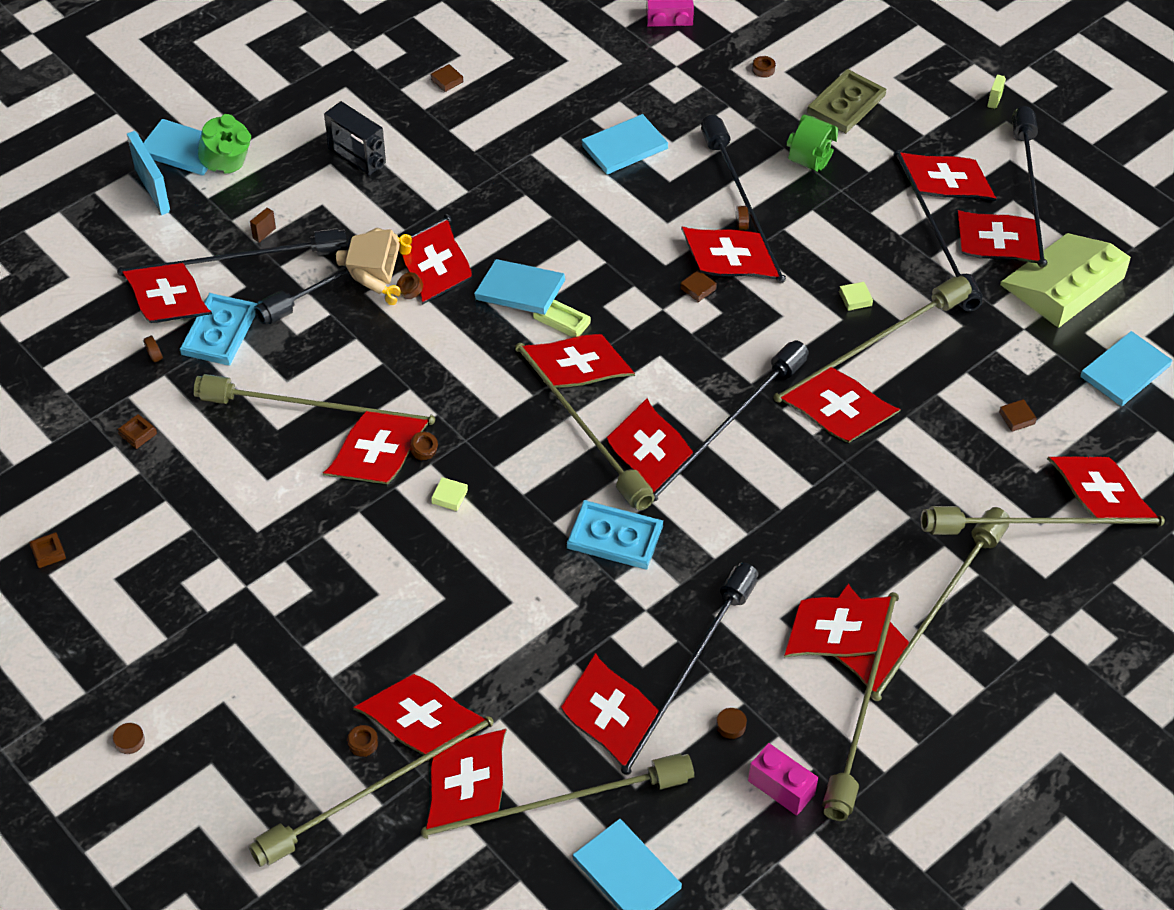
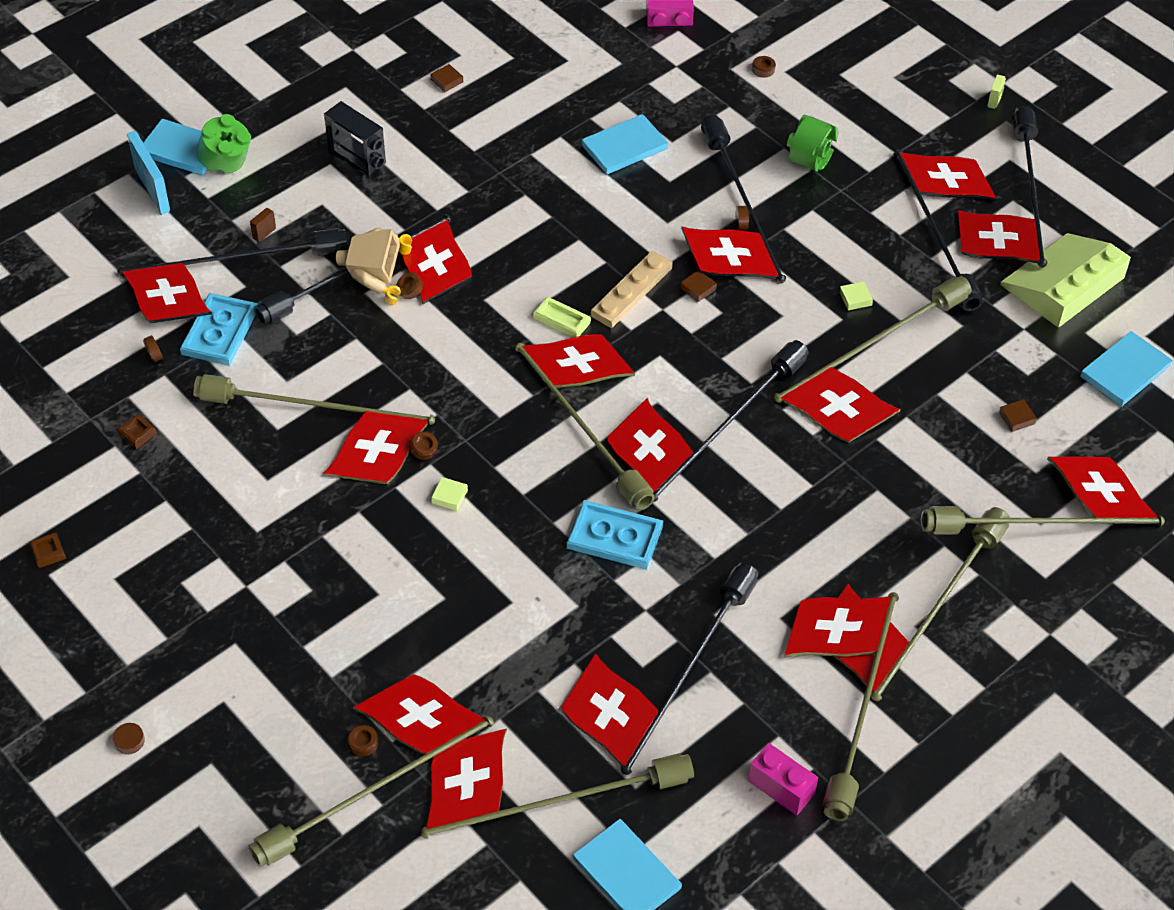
medium azure tile [474,259,566,315] -> none
reddish brown tile [716,708,747,739] -> none
olive plate [807,69,887,134] -> none
none -> tan plate [591,251,672,328]

